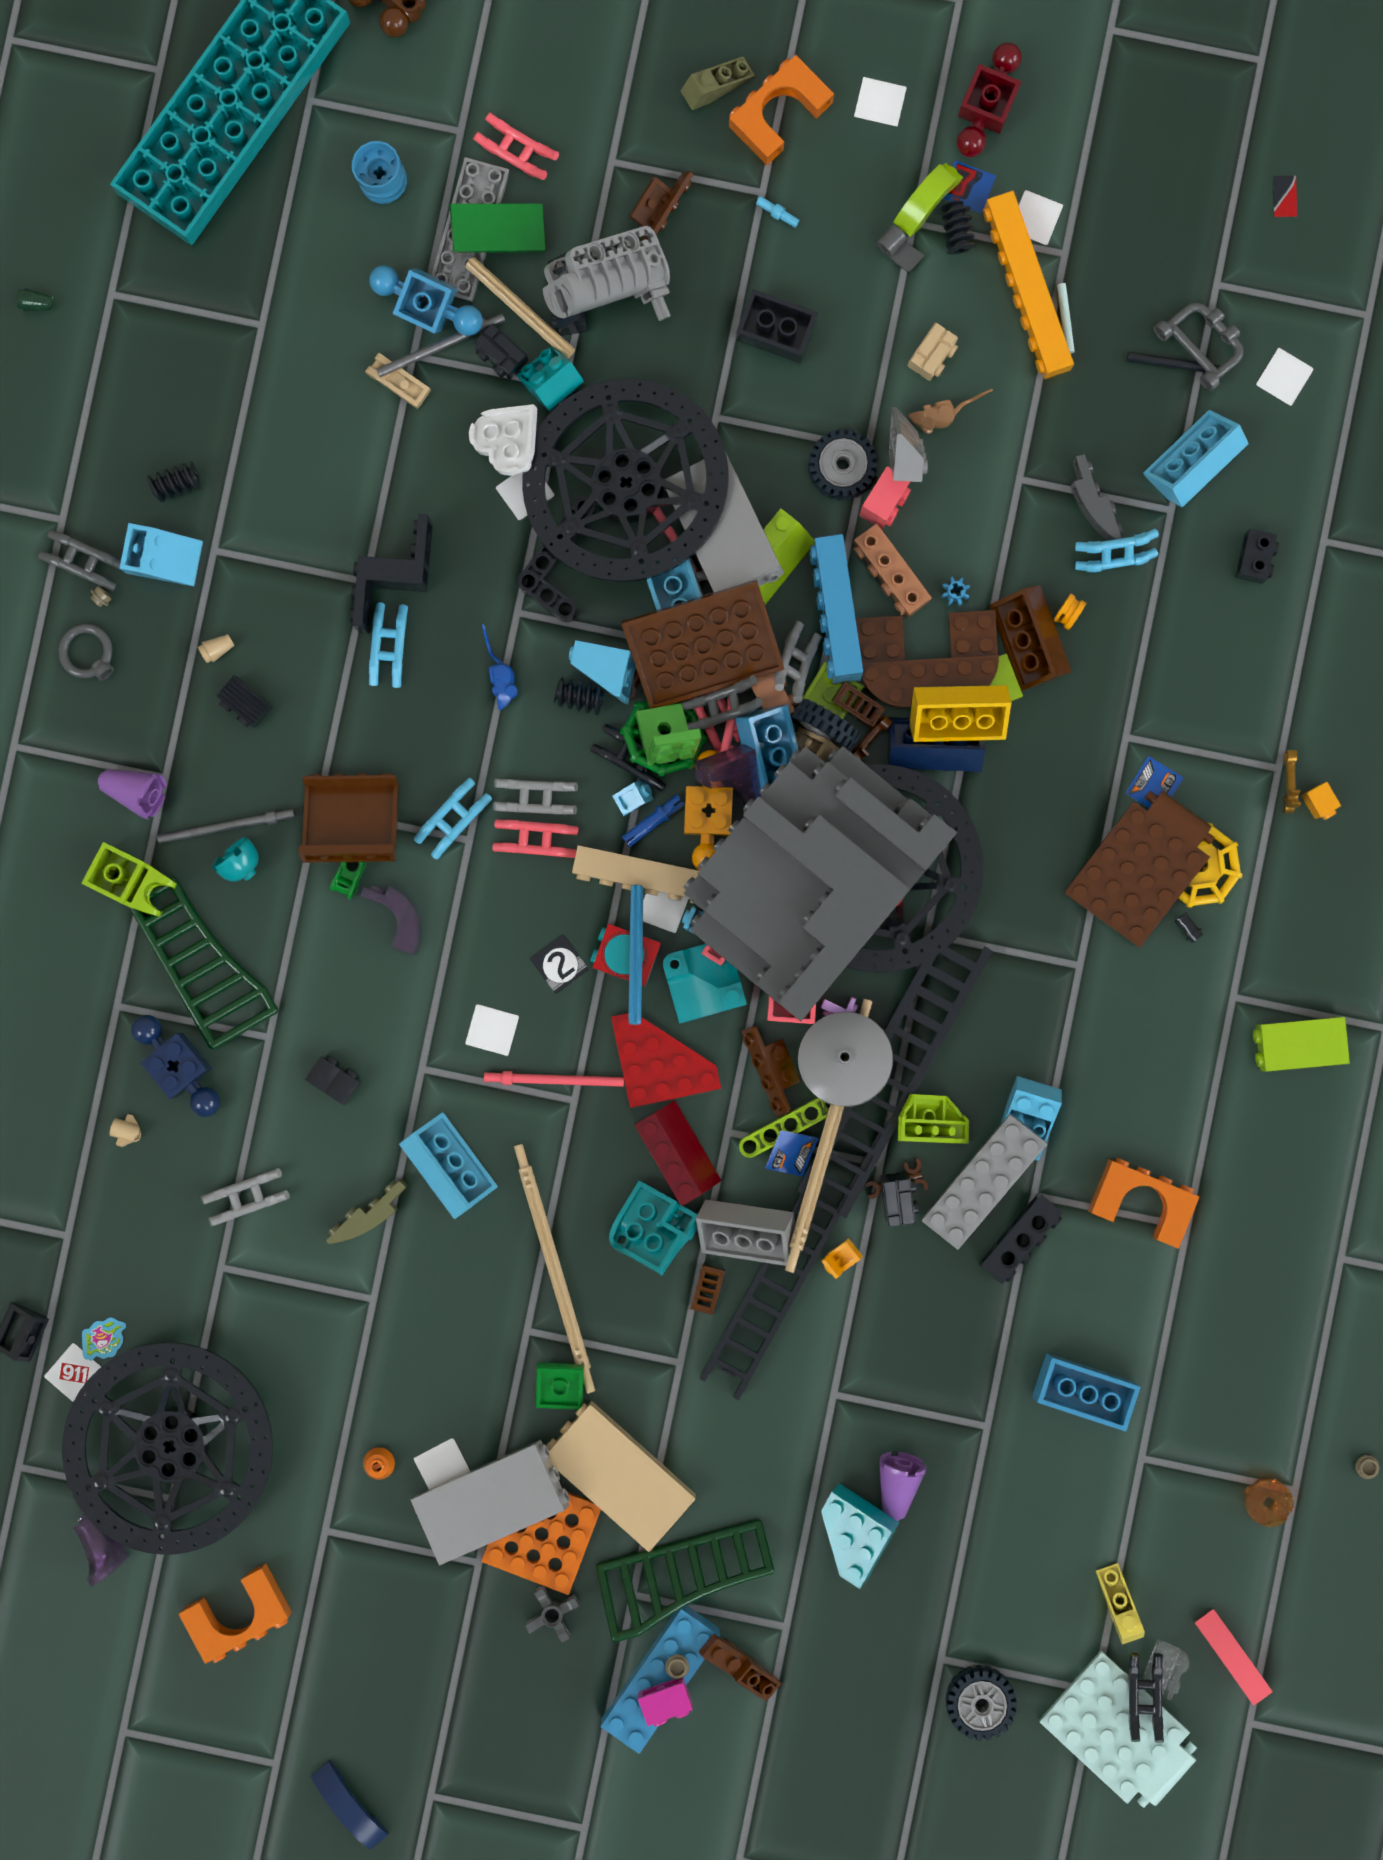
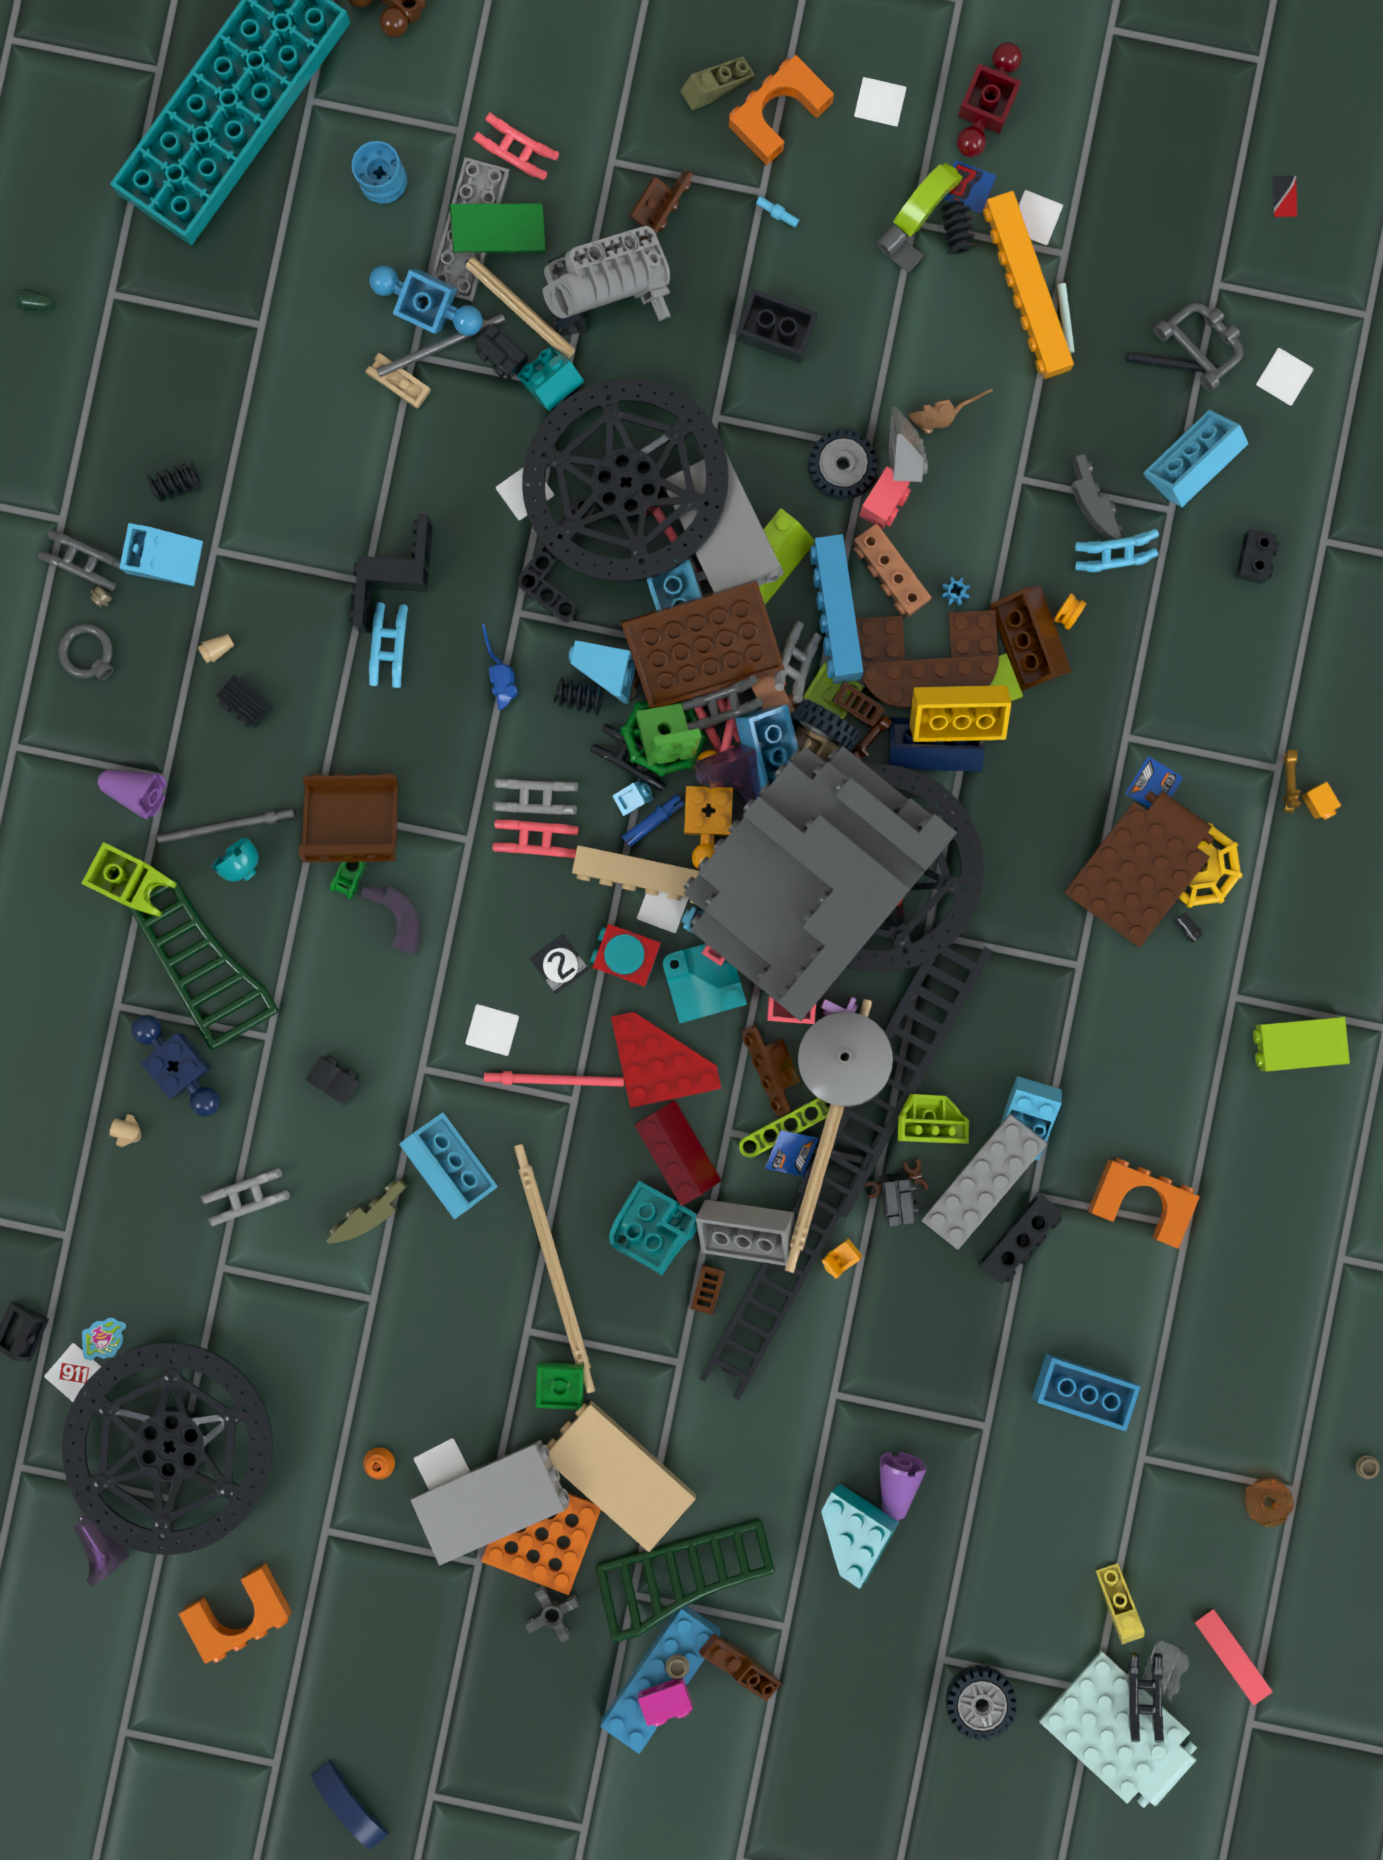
medium azure piece [414,778,492,860] -> none
white plate [469,404,537,476] -> none
dark azure axle [628,885,644,1025] -> none
tan brick [908,323,958,381] -> none

